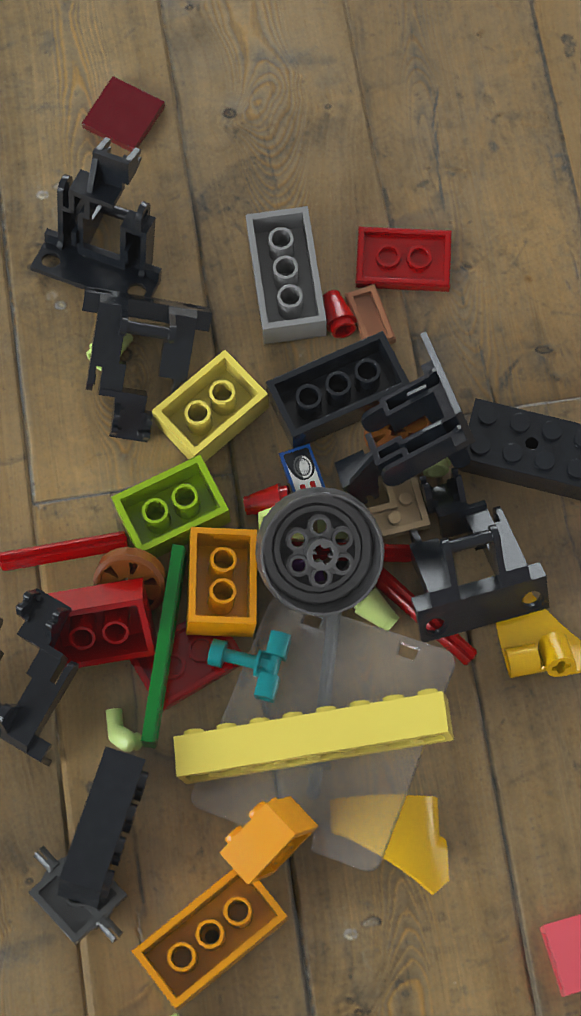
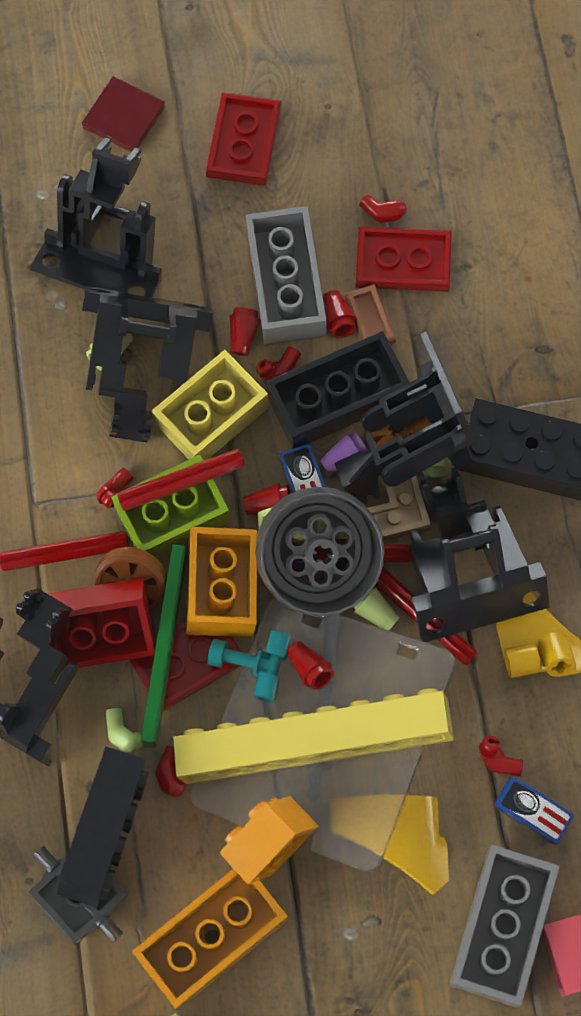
none -> red arm [96,467,134,508]
none -> red axle [118,449,245,511]
none -> red arm [155,745,185,797]
none -> red tile [206,92,281,186]
none -> red cone [229,307,261,356]
none -> red arm [256,346,301,381]
none -> red cone [287,641,334,690]
none -> medium lavender cone [319,432,369,475]
none -> red arm [359,194,407,223]
none -> light grey brick [449,844,560,1008]
none -> red arm [479,736,523,777]
none -> slope [493,776,575,845]

